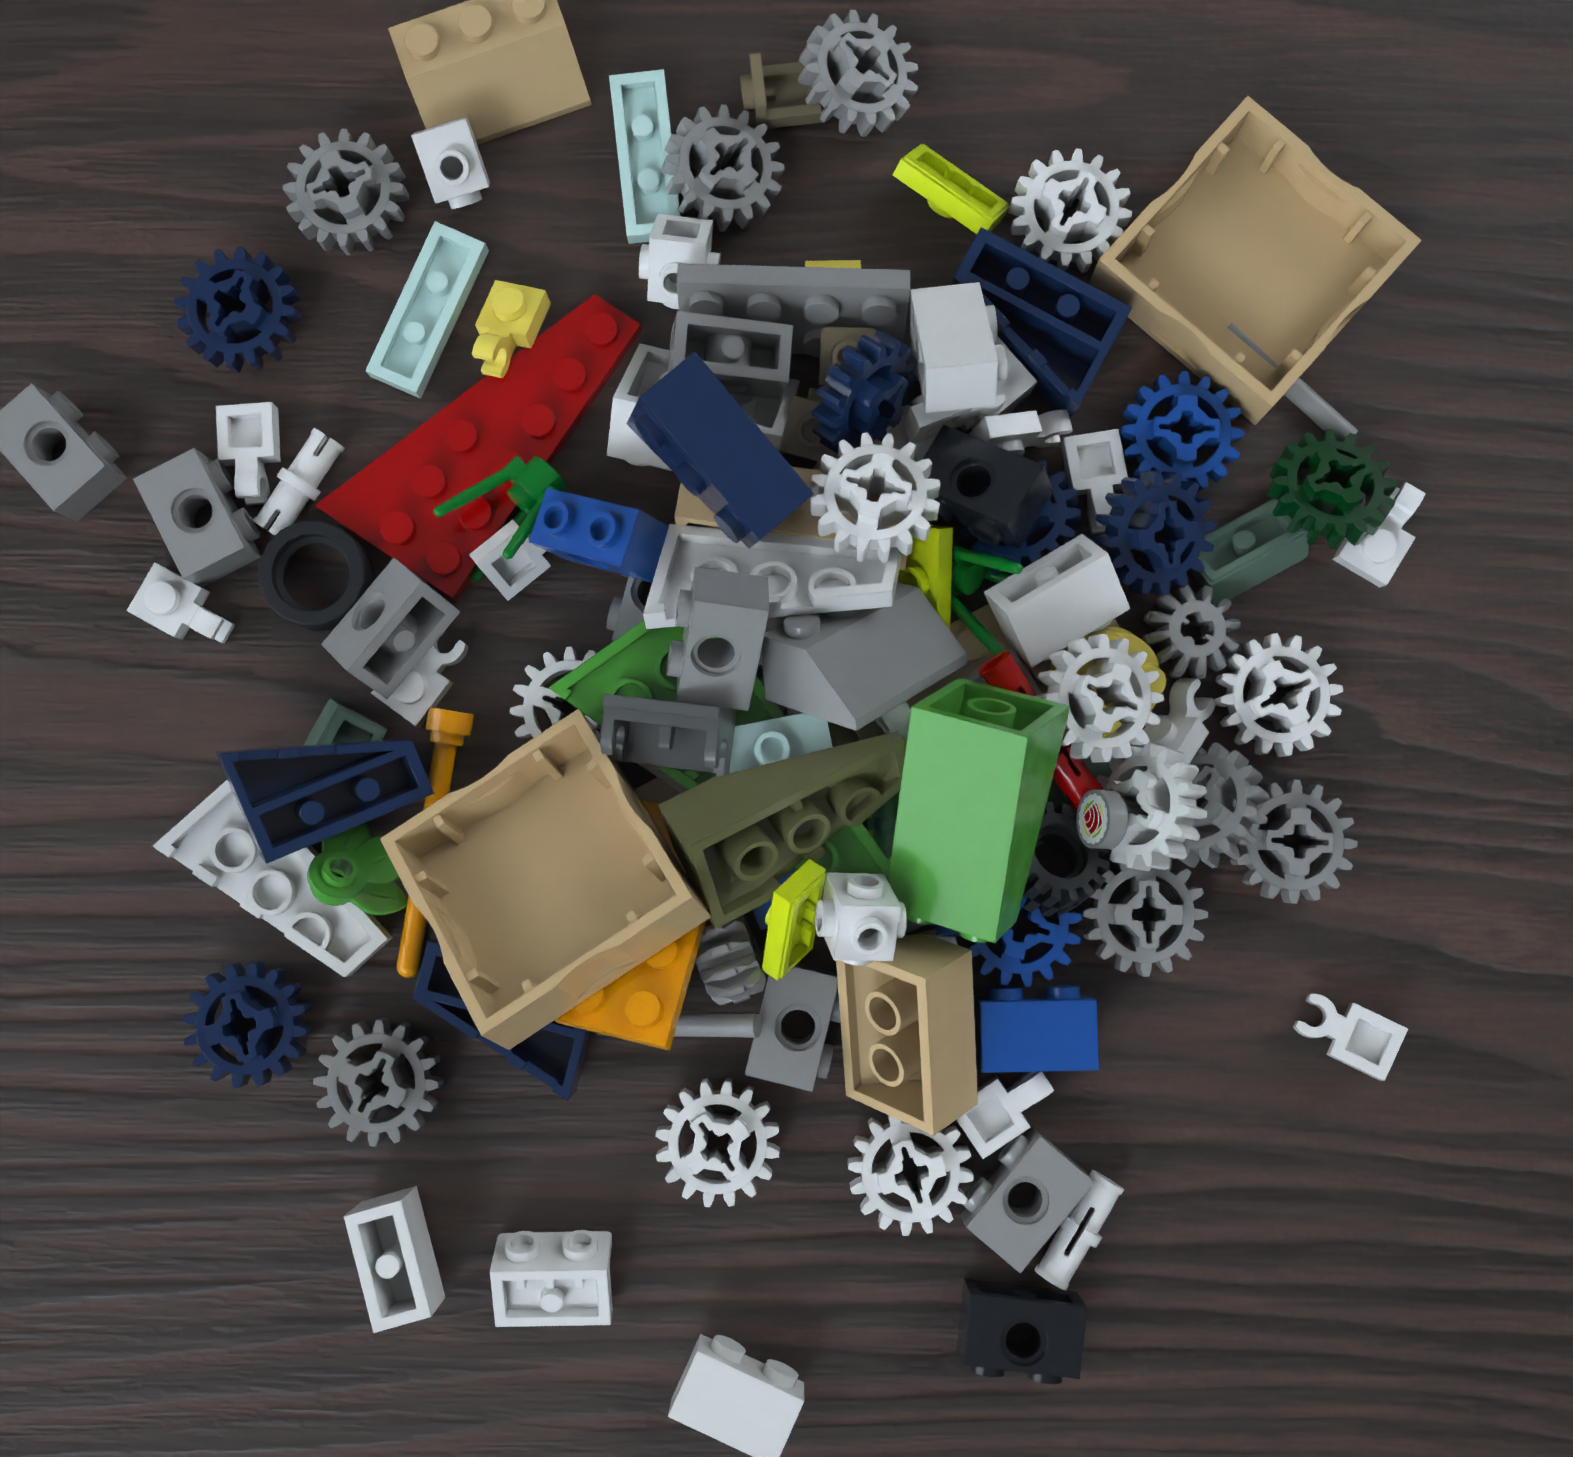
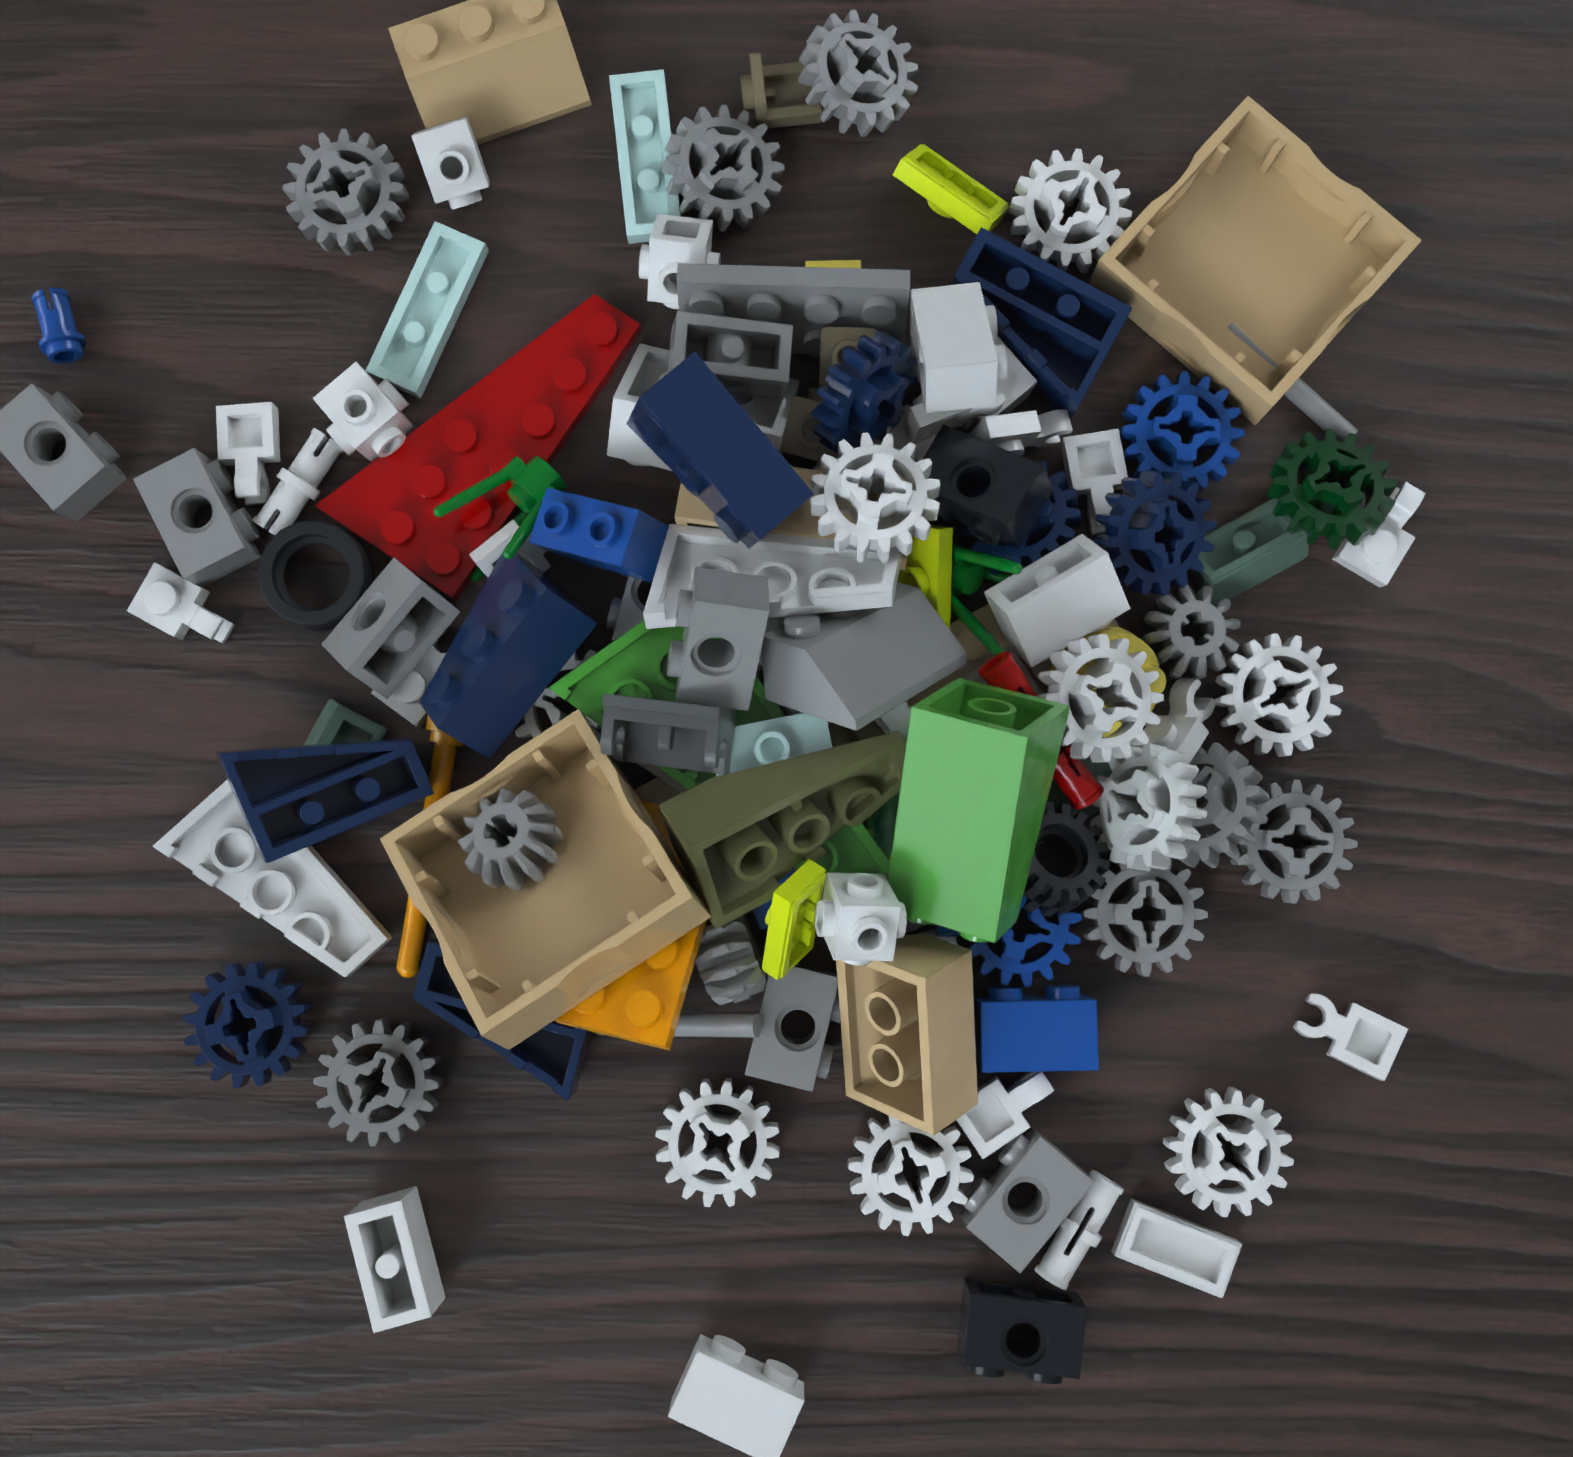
dark blue gear [174,247,303,373] -> none
bright green plate [307,822,407,915] -> none
light yellow plate [472,280,551,378] -> none
white bracket [490,1230,613,1327] -> none
tile [1076,789,1128,849] -> none
none -> blue pin [31,287,86,364]
none -> white brick [313,362,414,462]
none -> dark blue wedge [419,545,597,759]
none -> light grey gear [458,788,564,891]
none -> white tile [1111,1198,1242,1299]
none -> white gear [1163,1087,1294,1217]

